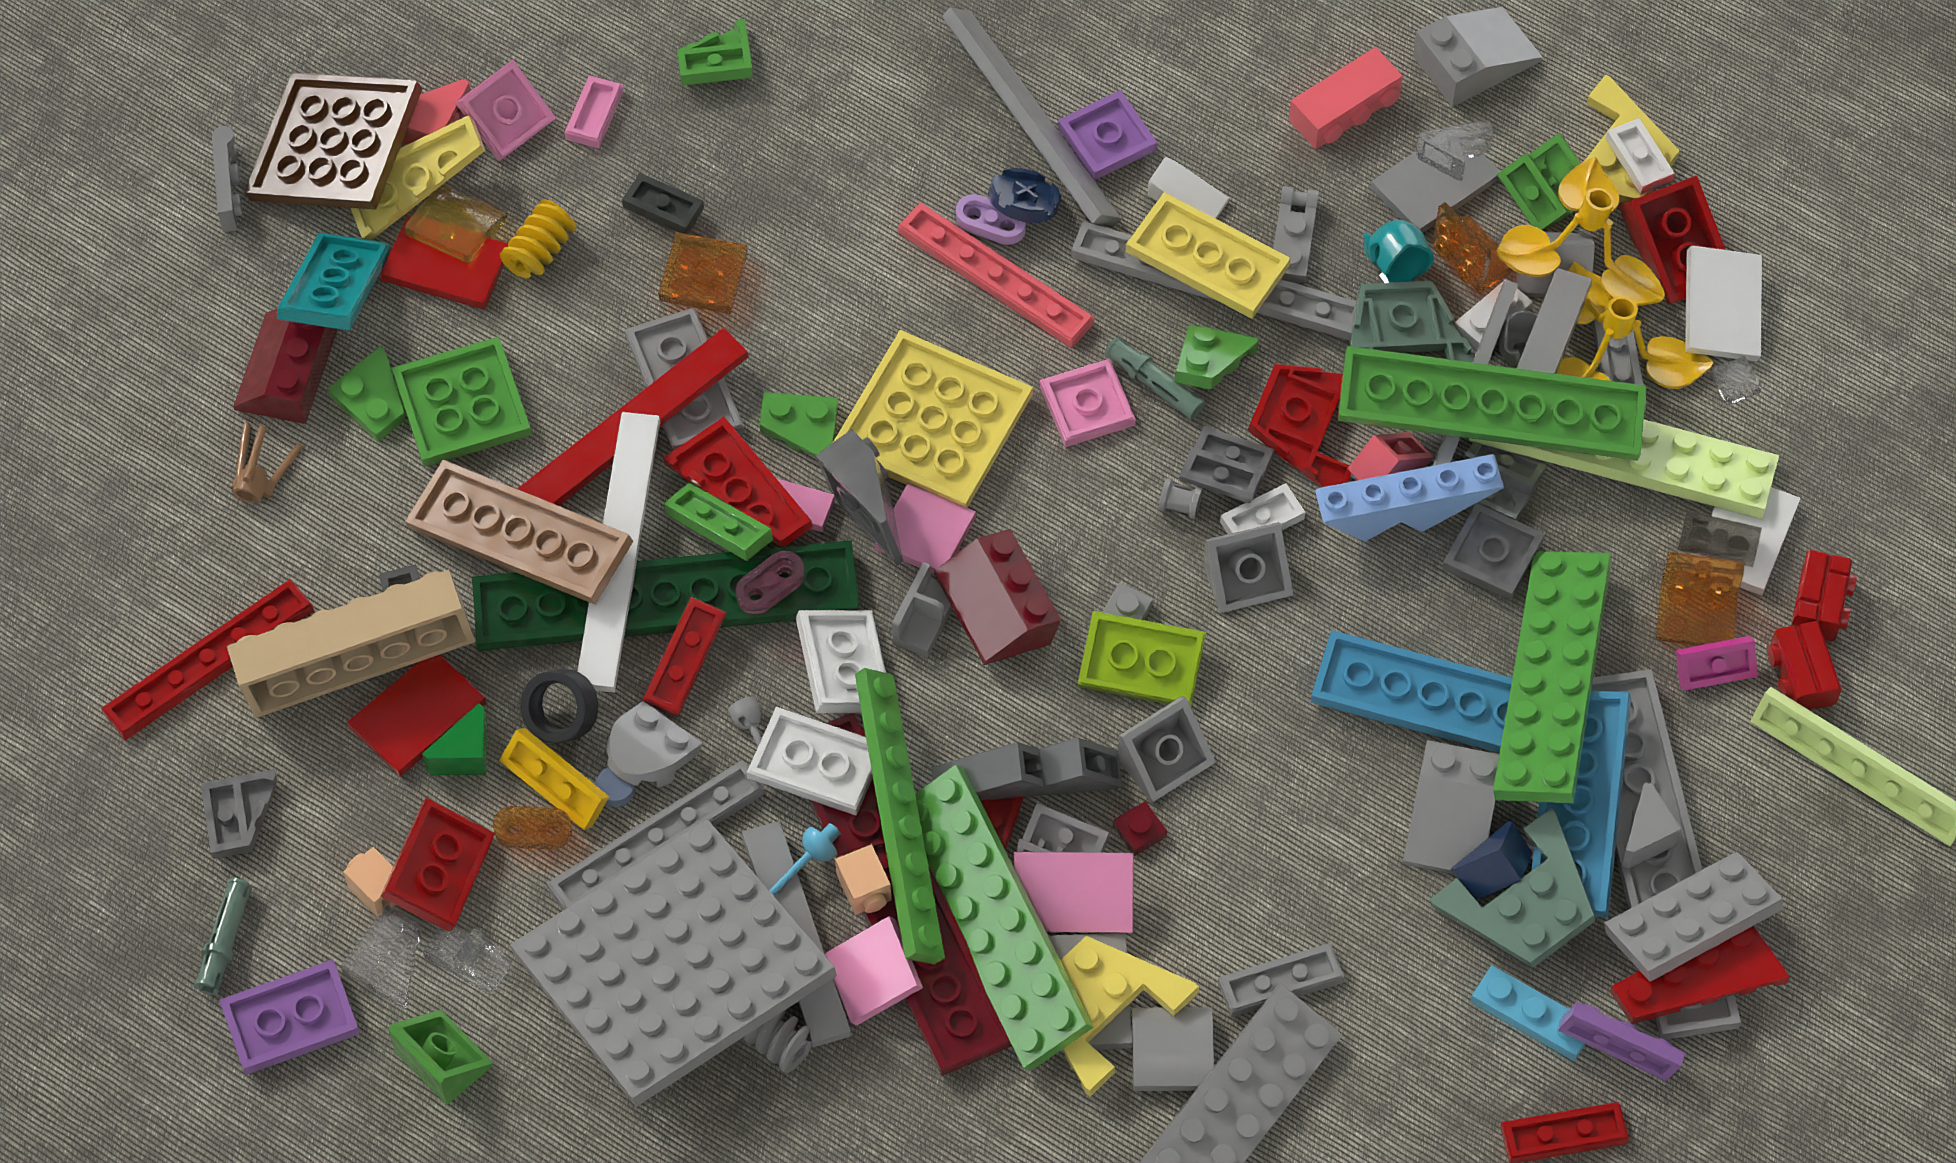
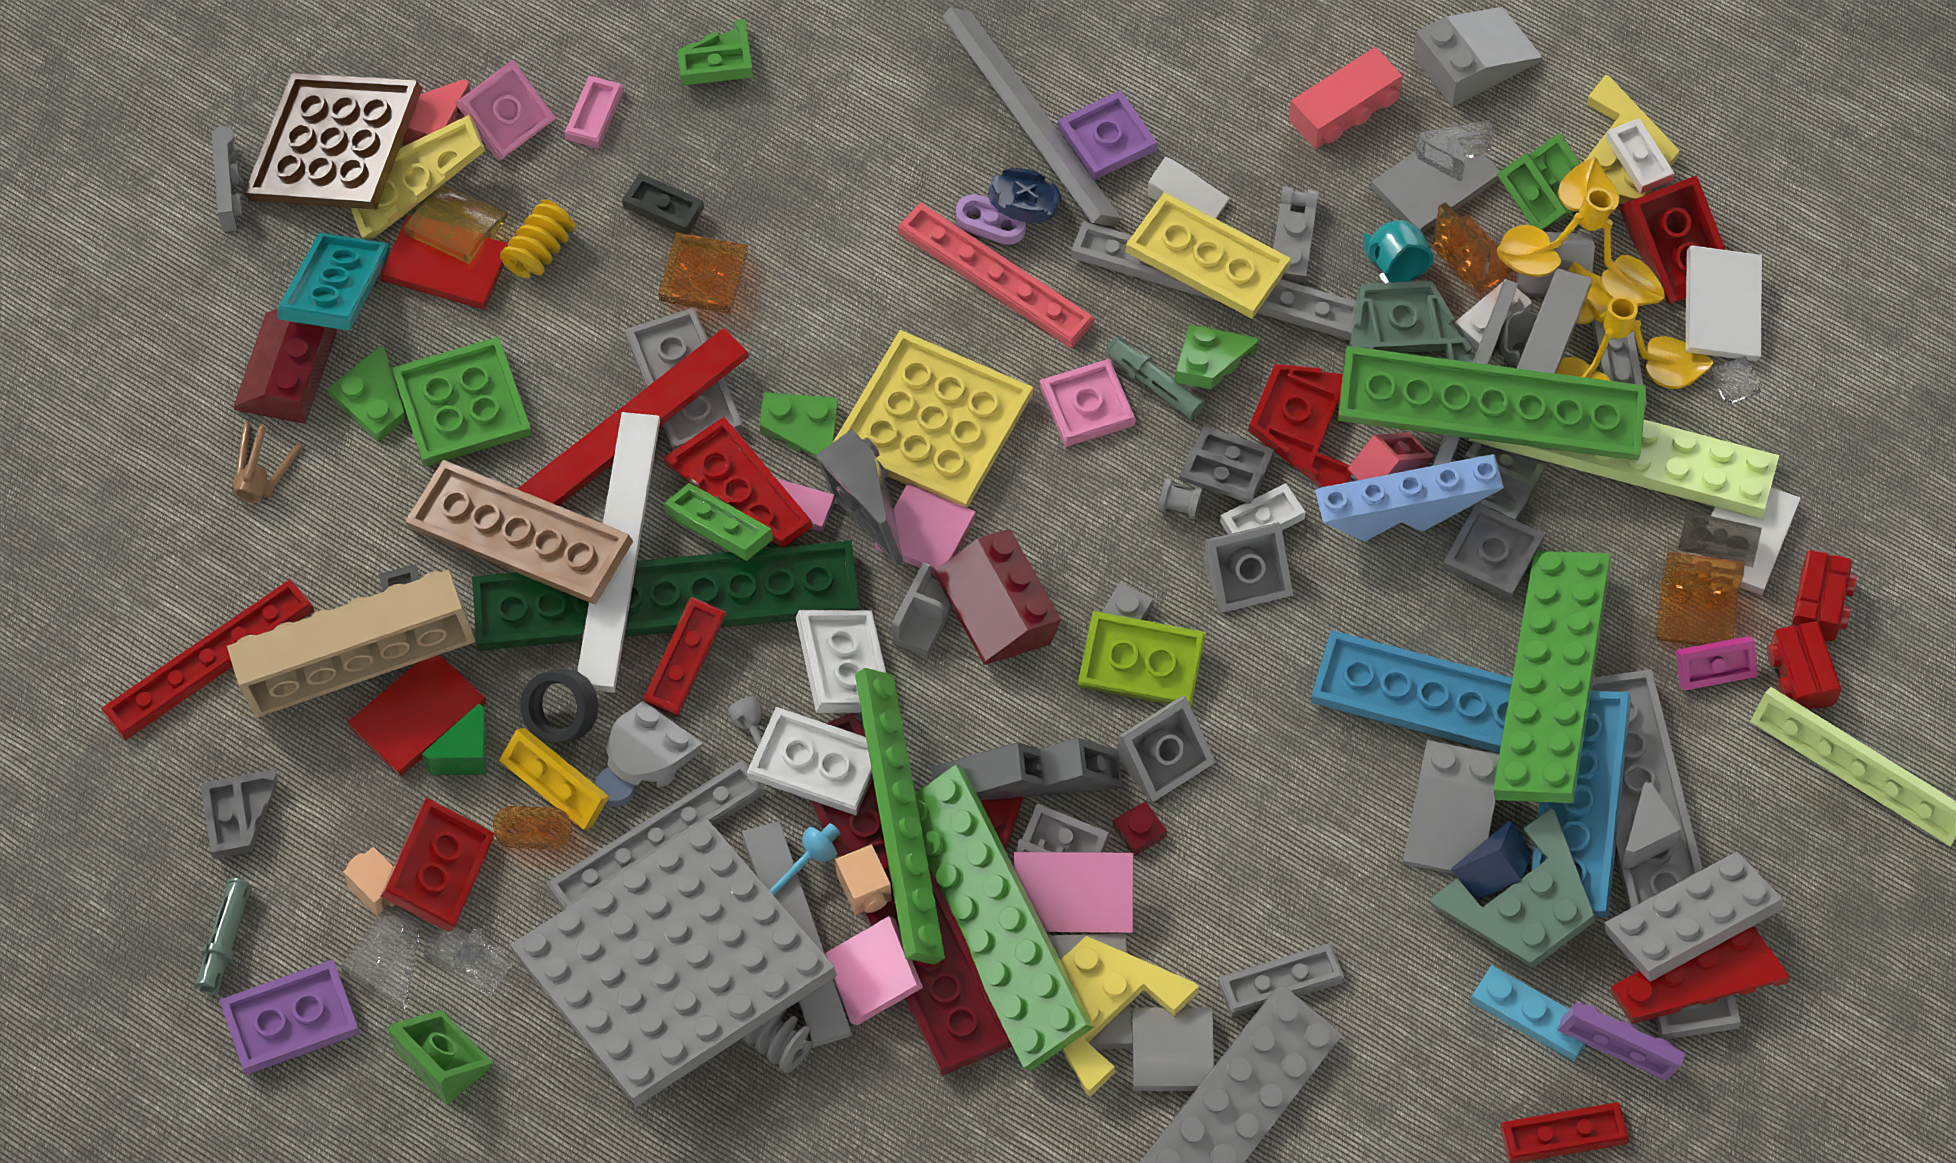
clear pink plate [736,551,804,614] -> none

